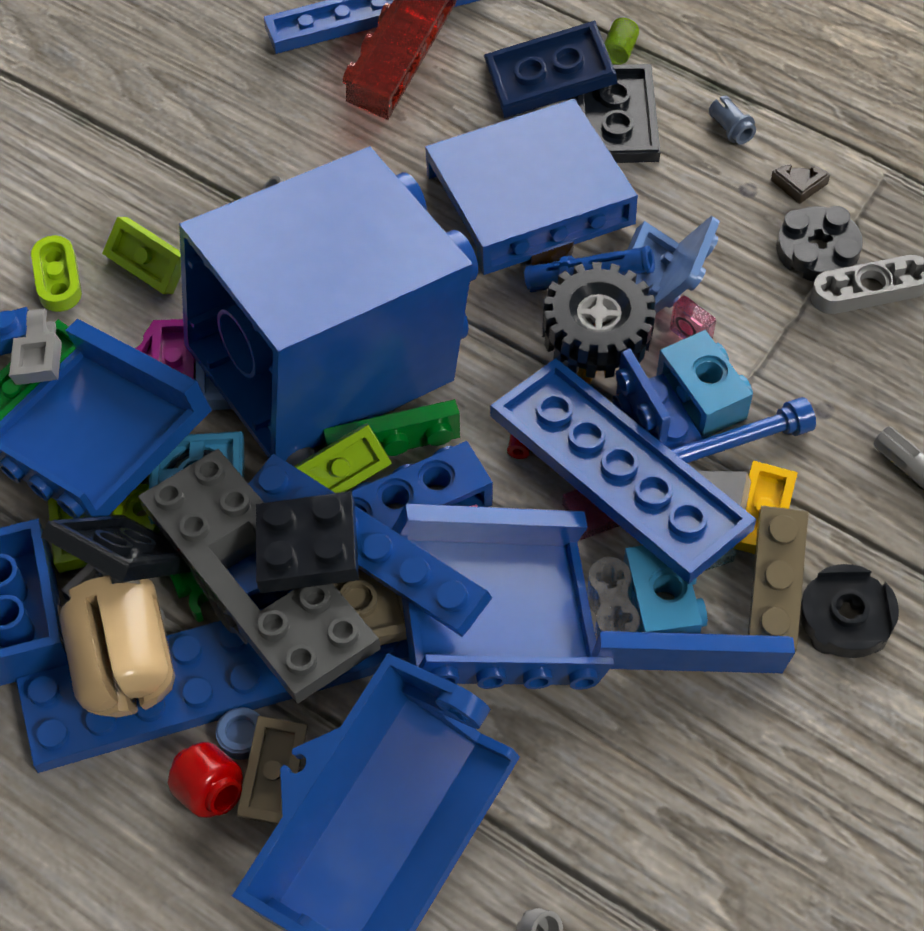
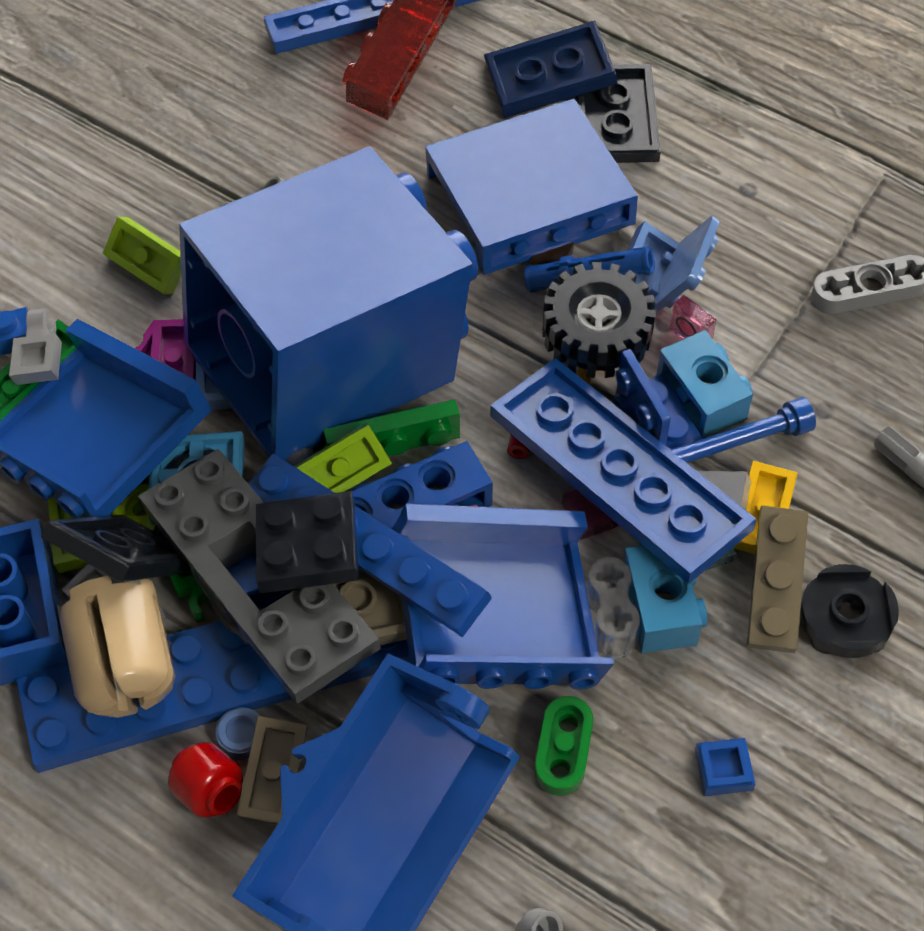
lime plate [31,235,82,312] -> none
blue tile [592,631,795,674] -> none
lime piece [604,17,639,65] -> none
sand blue pin [709,96,756,145] -> none
dark brown tile [771,165,830,204] -> none
plate [776,206,863,282] -> none
none -> green plate [535,696,594,796]
none -> blue tile [695,738,756,797]

